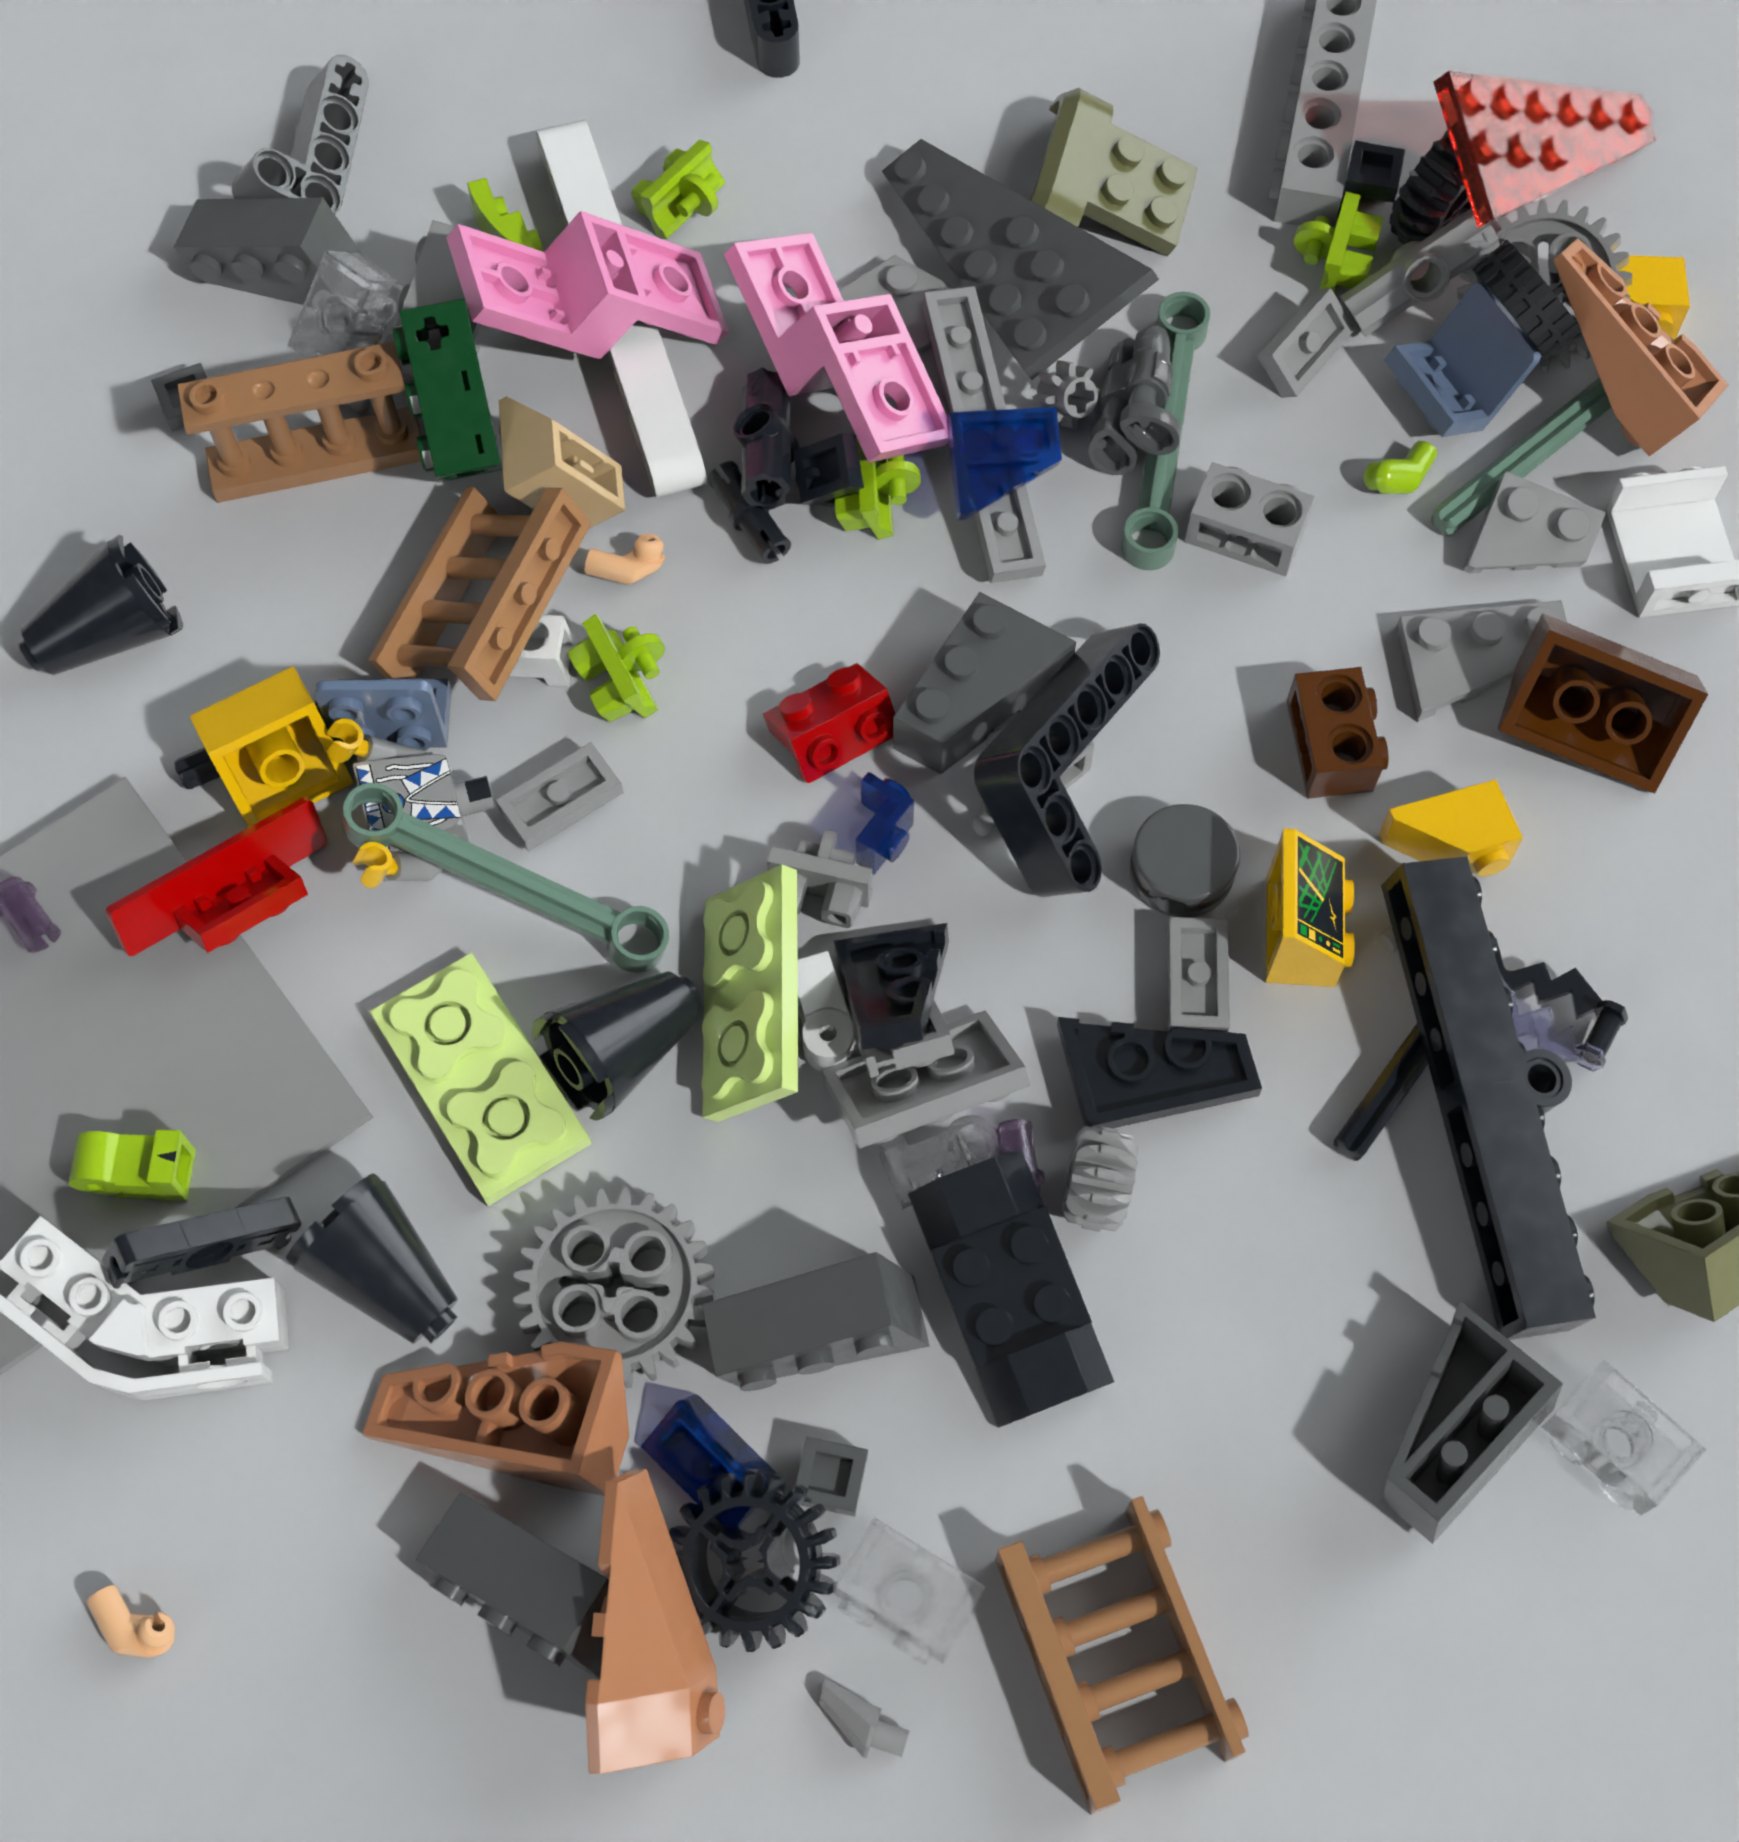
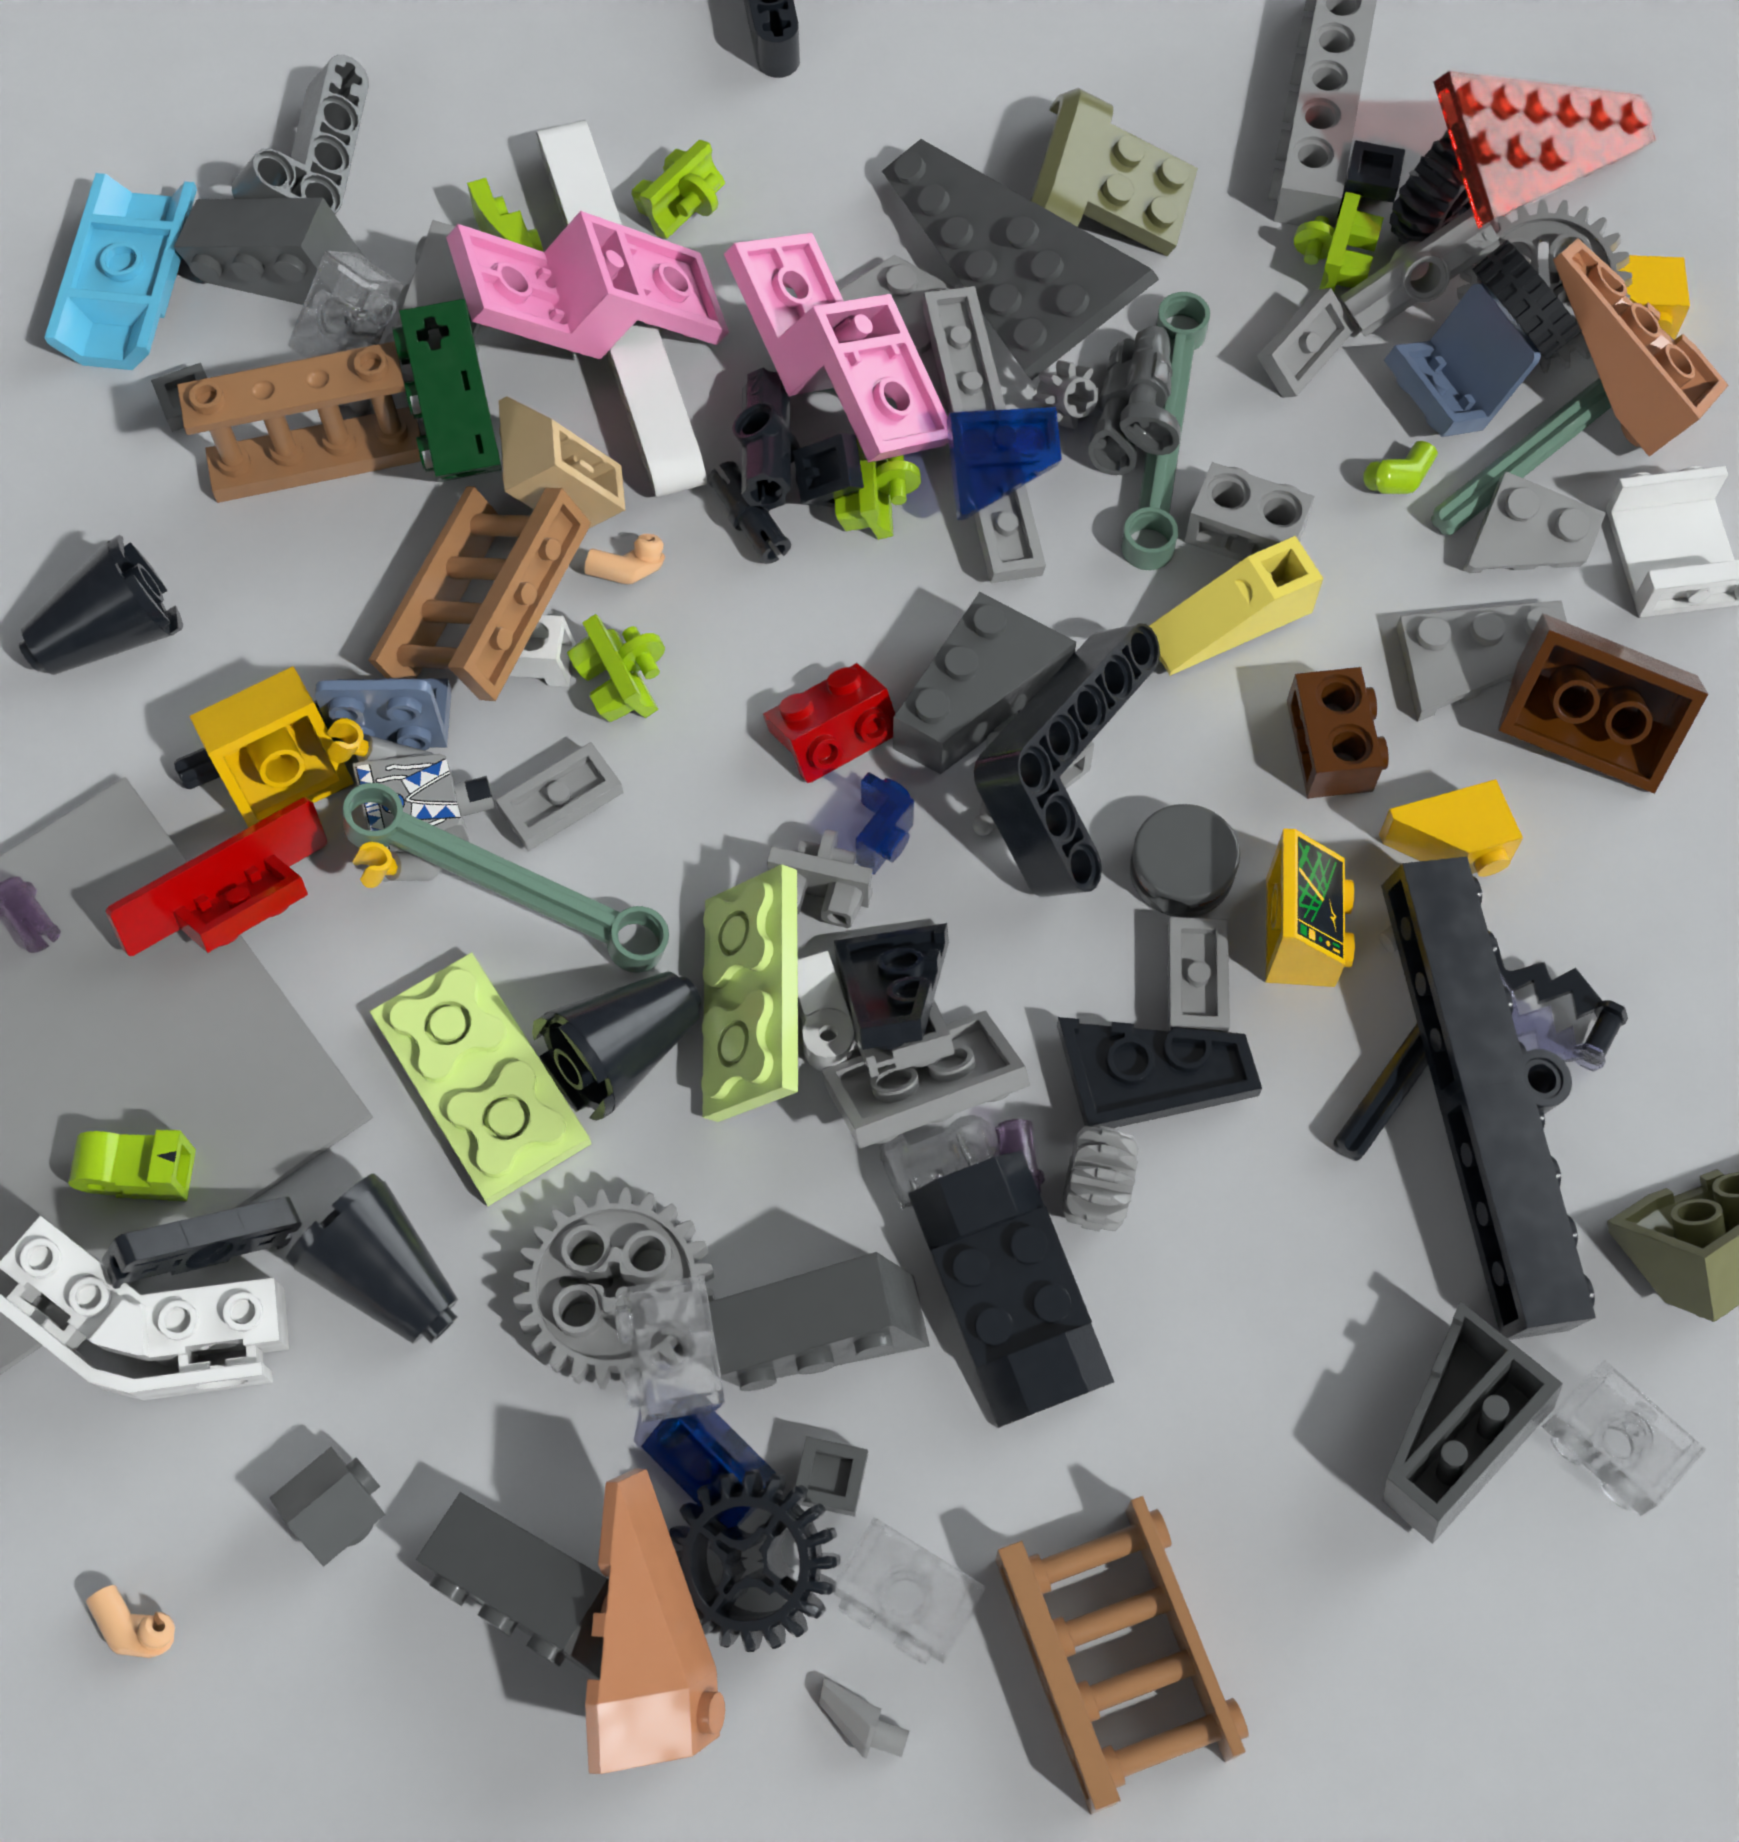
nougat wedge [362,1342,629,1496] -> none
none -> medium azure piece [44,173,197,370]
none -> dark grey brick [269,1447,386,1567]
none -> clear brick [615,1275,725,1423]
none -> light yellow slope [1149,536,1323,676]

